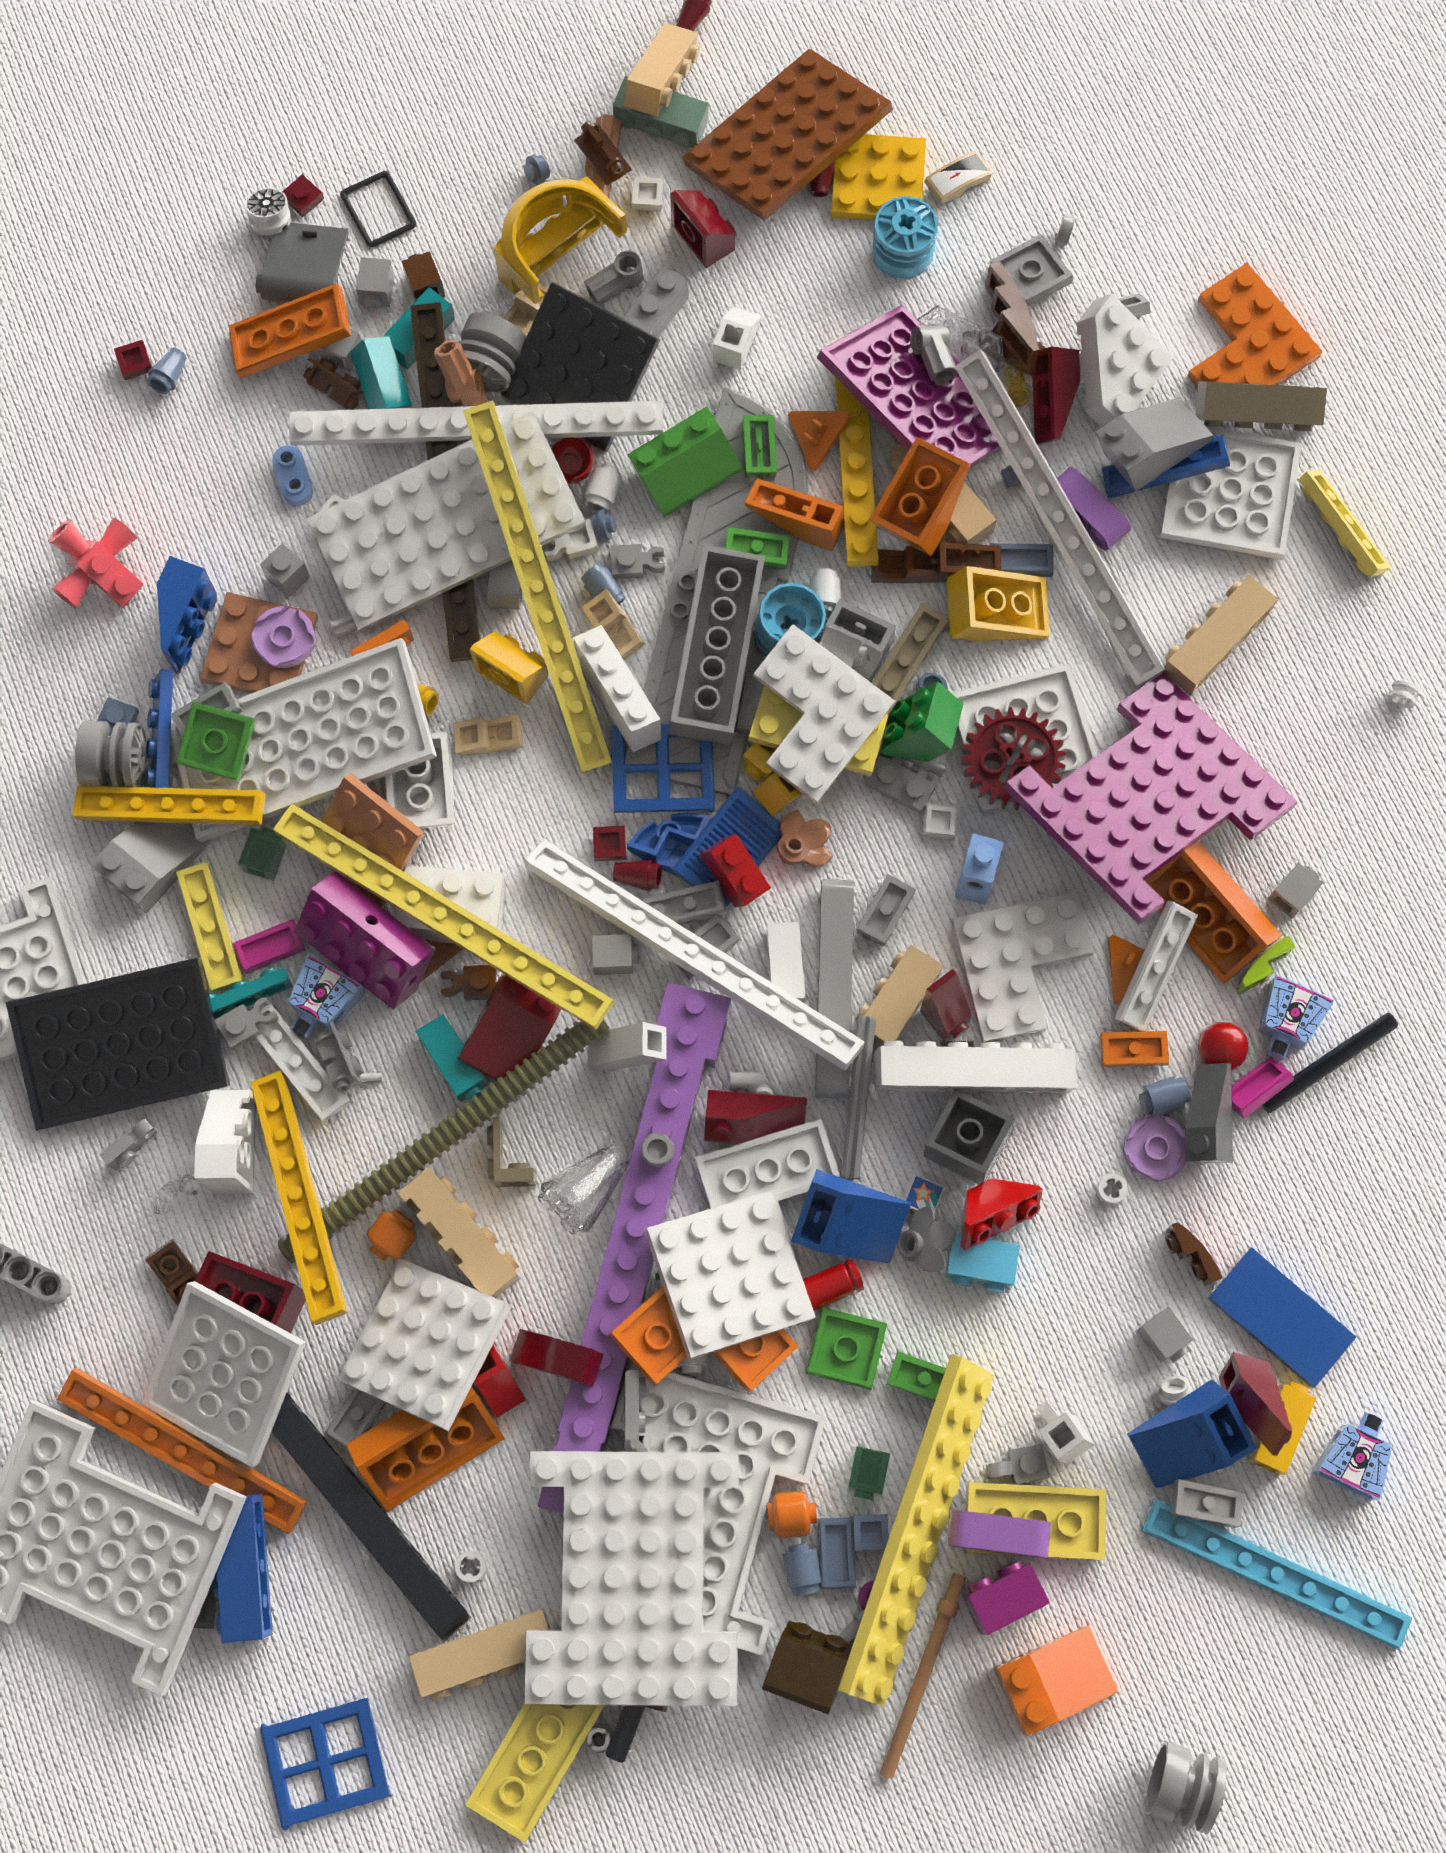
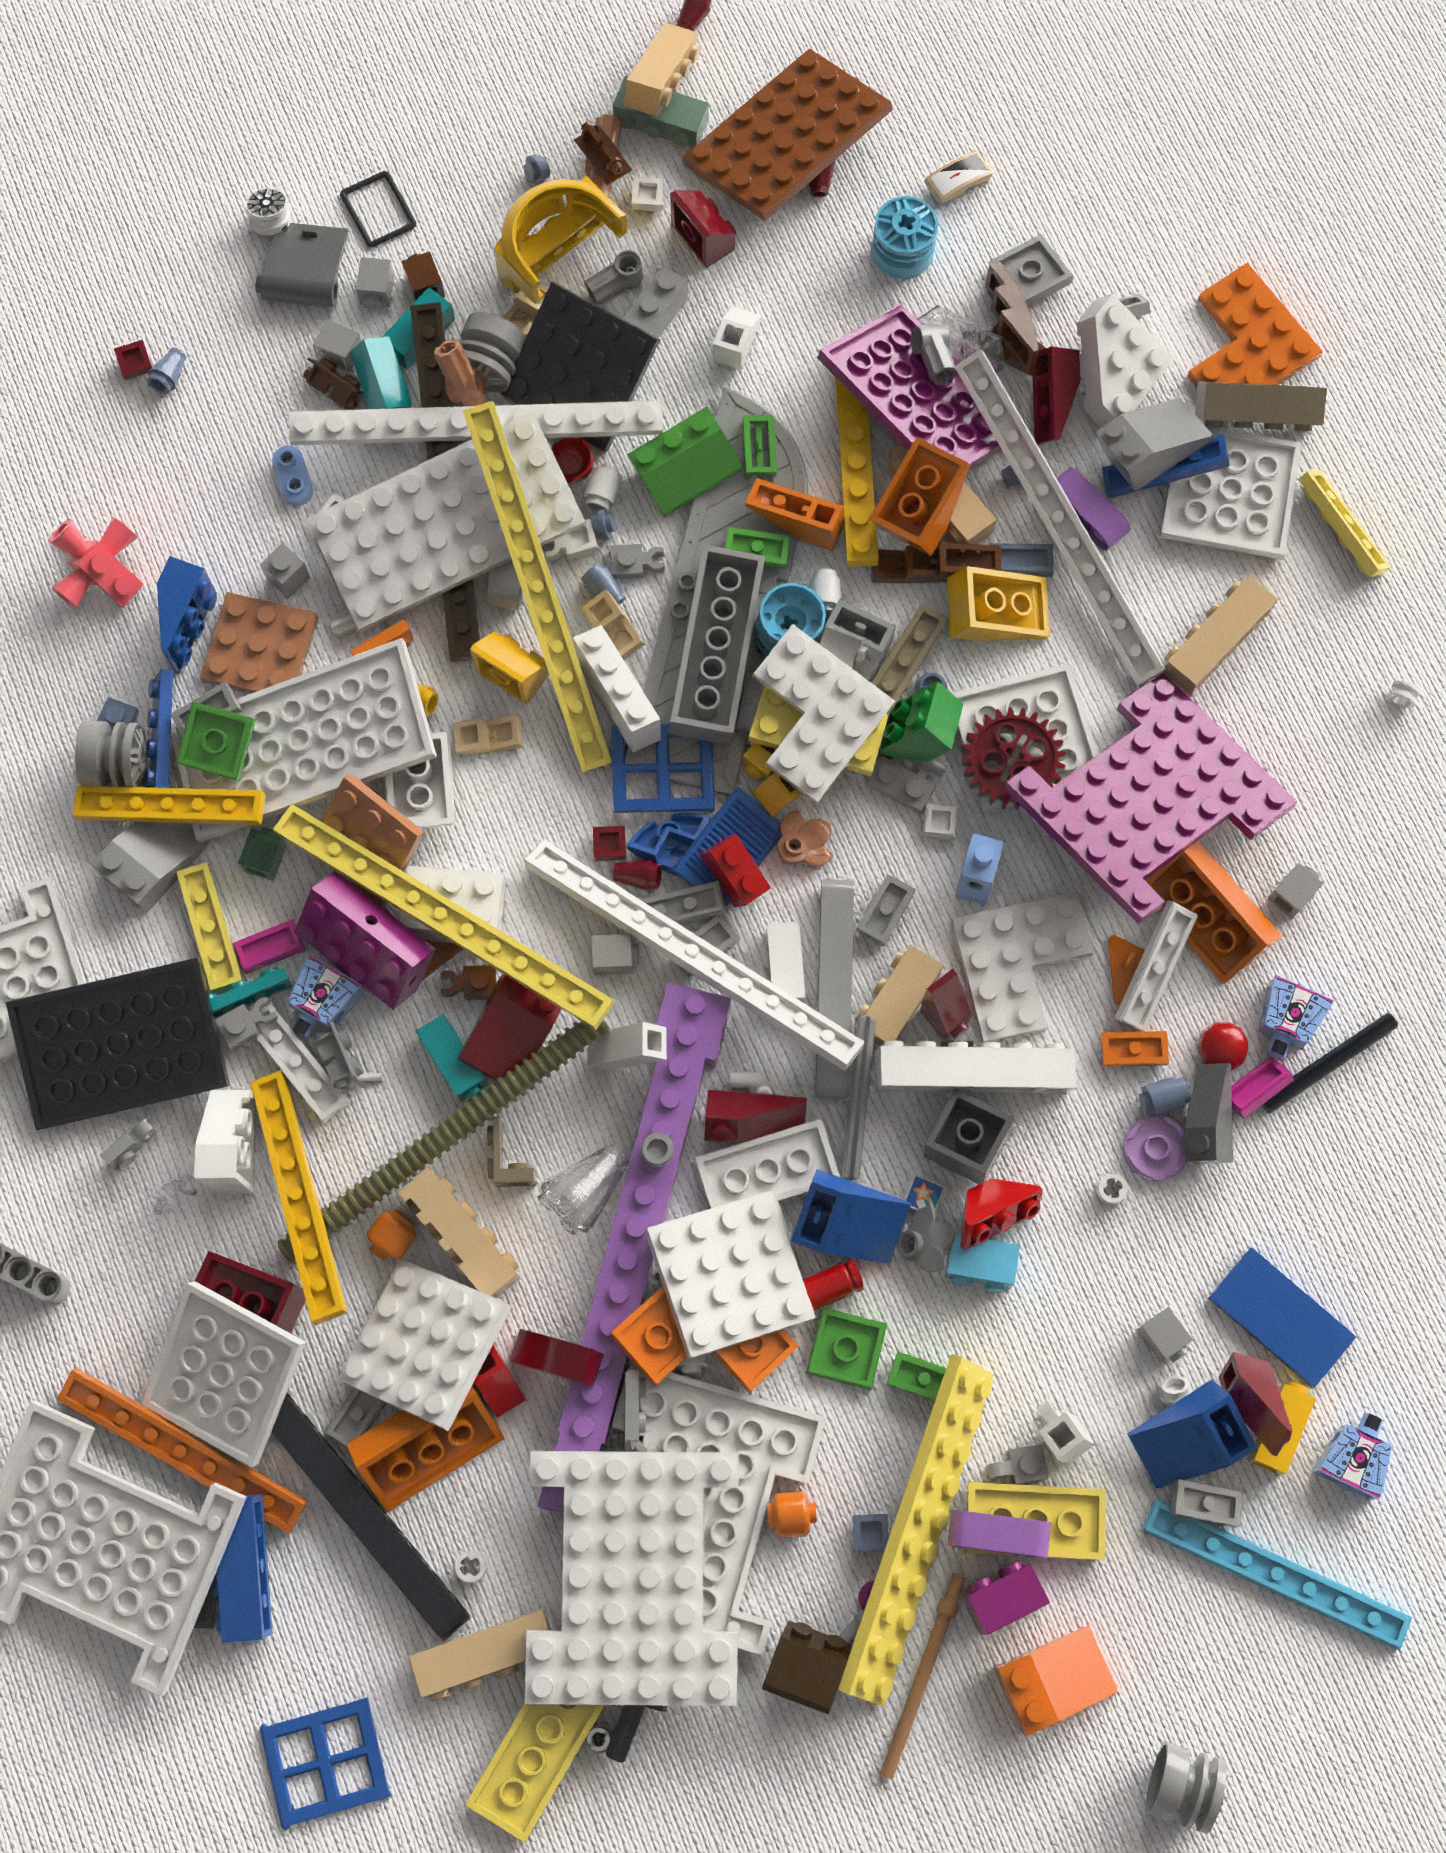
reddish brown slope [145,1238,198,1306] -> none
orange tile [228,283,351,379] -> none
lavender tile [251,606,316,669] -> none
dark red plate [282,174,324,218] -> none
sand blue brick [782,1543,822,1596] -> none
orange piece [788,411,851,471] -> none
sand blue tile [818,1517,856,1589] -> none
yellow plate [831,134,926,221] -> none
clear green brick [847,1446,890,1501] -> none
clear yellow pin [1004,365,1031,407] -> none
light grey tile [1054,214,1075,247] -> none
reddish brown slope [1165,1222,1223,1287] -> none
lime slope [1236,936,1295,995] -> none

